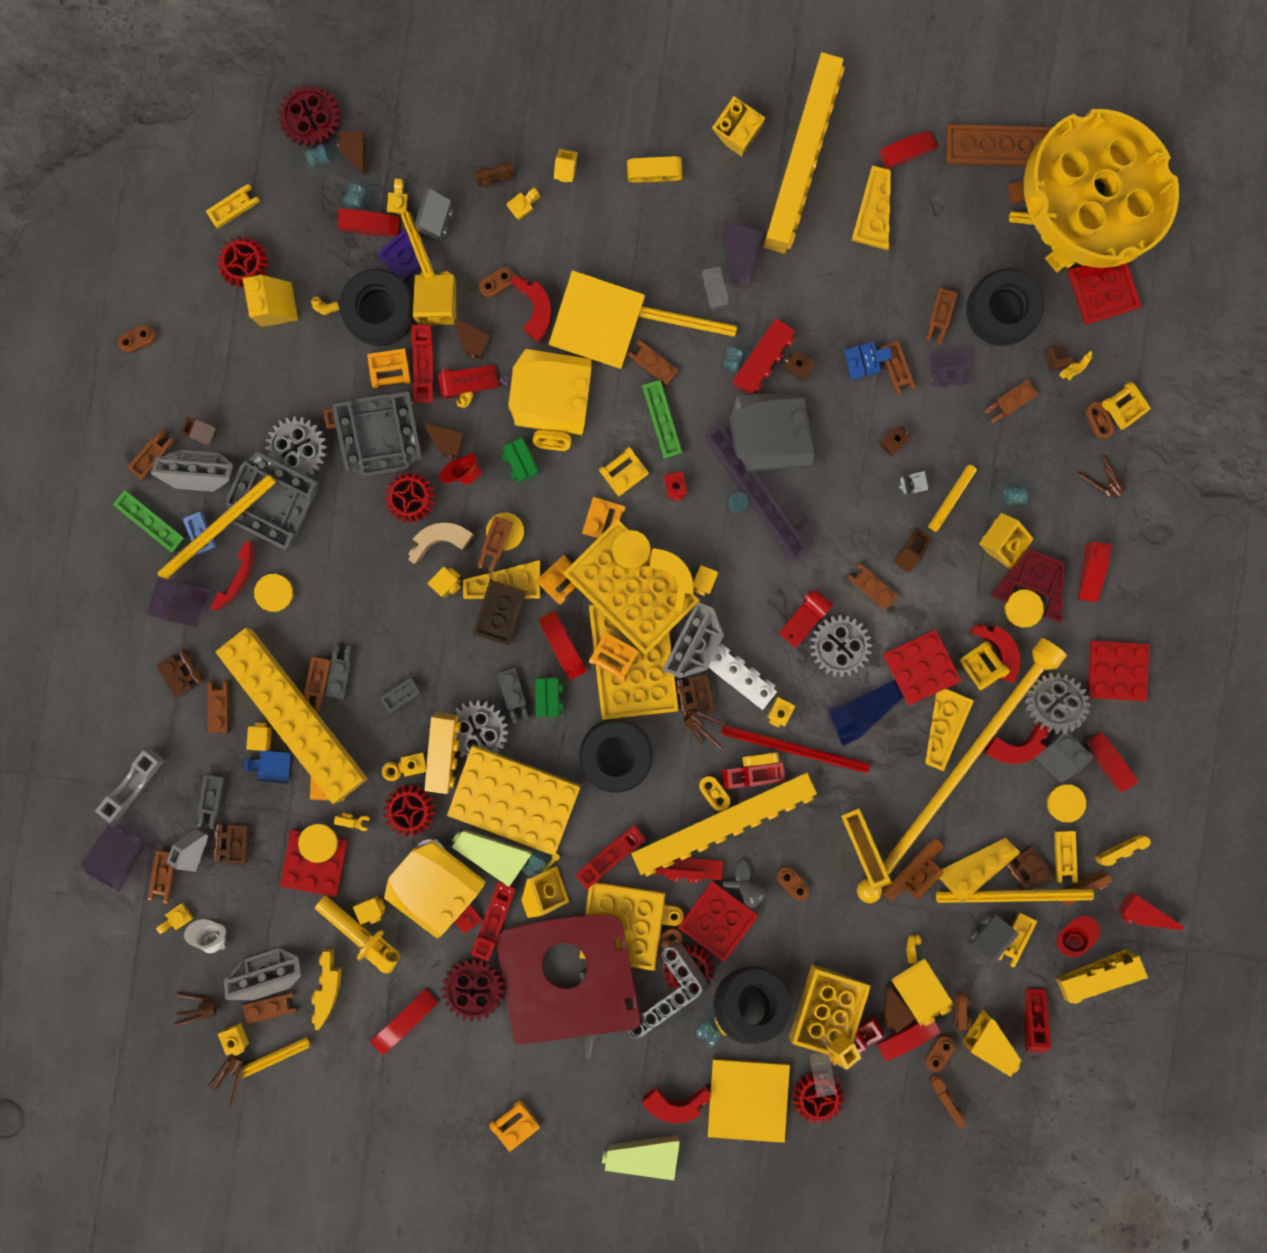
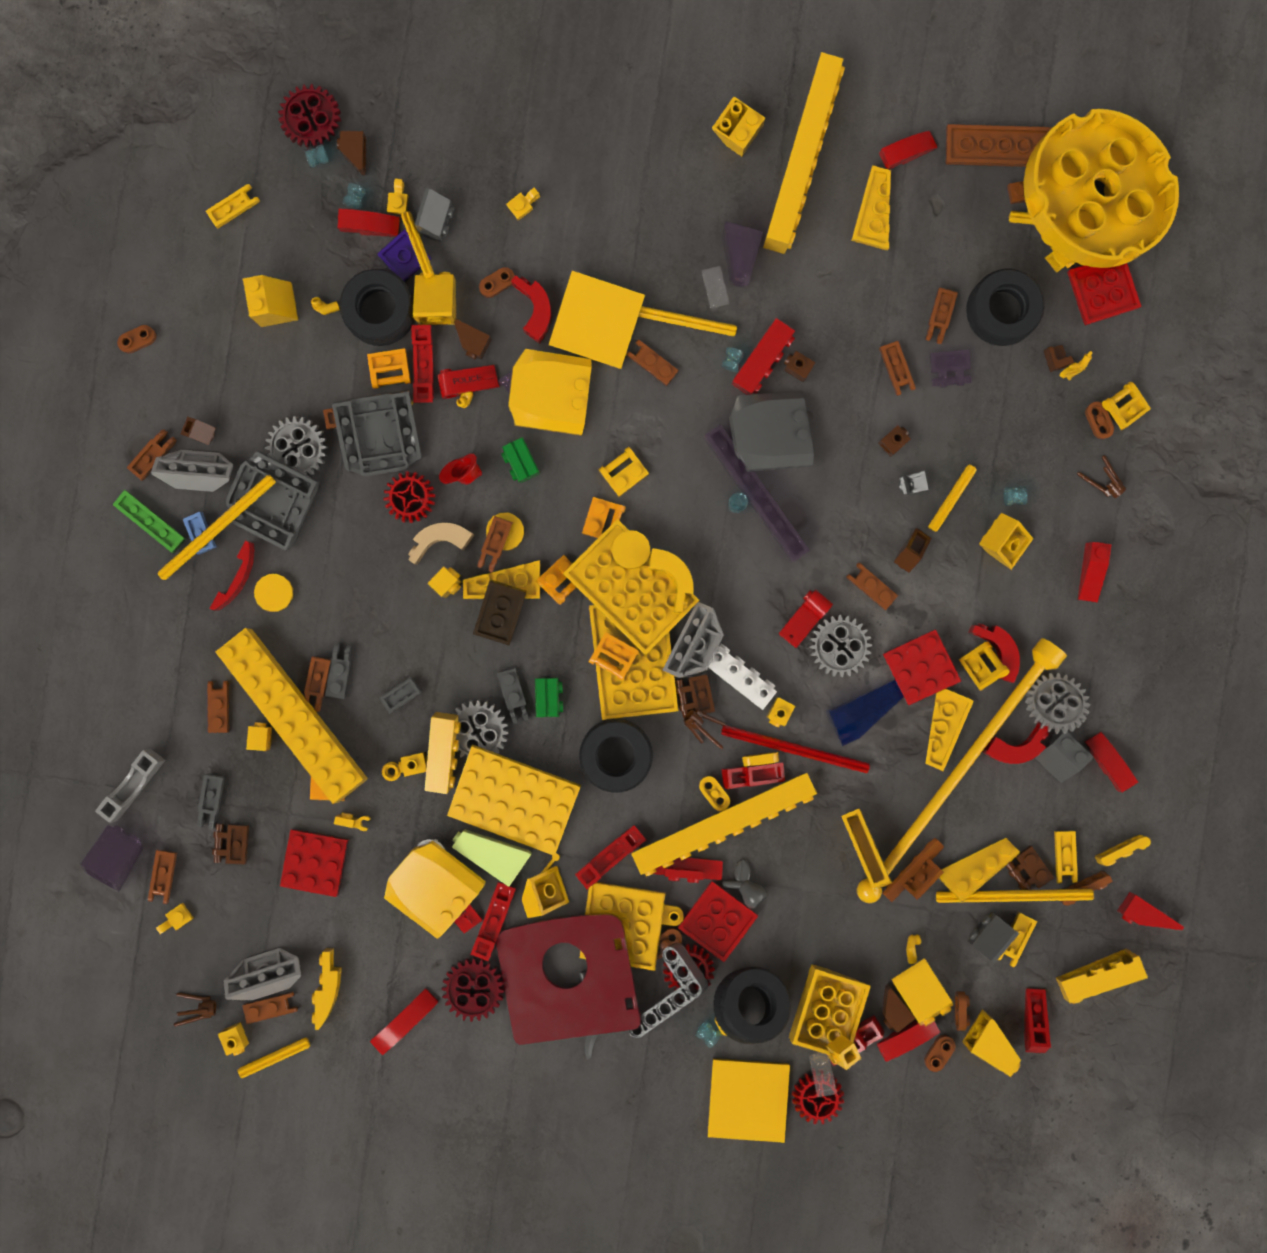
clear purple slope [146,576,210,627] -> none
reddish brown plate [156,649,204,698] -> none
light grey slope [167,829,208,872] -> none
white piece [184,919,226,953] -> none
reddish brown plant [208,1055,244,1107] -> none
red gear [216,236,269,289] -> none
blue piece [244,751,291,784] -> none
yellow tile [298,823,338,863] -> none
yellow piece [315,895,400,973] -> none
yellow brick [353,895,386,925] -> none
red gear [383,785,435,837] -> none
reddish brown slope [425,423,465,460] -> none
reddish brown plate [474,162,515,188] -> none
light orange plate [489,1100,540,1152] -> none
clear light blue wheel [521,853,547,878] -> none
yellow plate [533,430,571,451] -> none
red arch [538,611,587,680] -> none
yellow brick [554,149,578,182] -> none
yellowish green slope [602,1135,680,1180] -> none
yellow beam [627,156,683,183] -> none
bright green plate [642,380,682,459] -> none
red arch [642,1084,711,1123] -> none
red brick [663,471,687,502] -> none
yellow brick [693,565,719,596] -> none
dark orange plate [776,866,809,901] -> none
blue piece [844,342,892,380] -> none
dark orange hinge [929,1074,966,1128] -> none
dark orange hinge [984,379,1038,424] -> none
dark red wing [990,549,1065,623] -> none
yellow tile [1004,590,1044,628] -> none
yellow tile [1047,784,1086,823] -> none
red piece [1056,916,1100,958] -> none
red plate [1087,641,1150,702] -> none

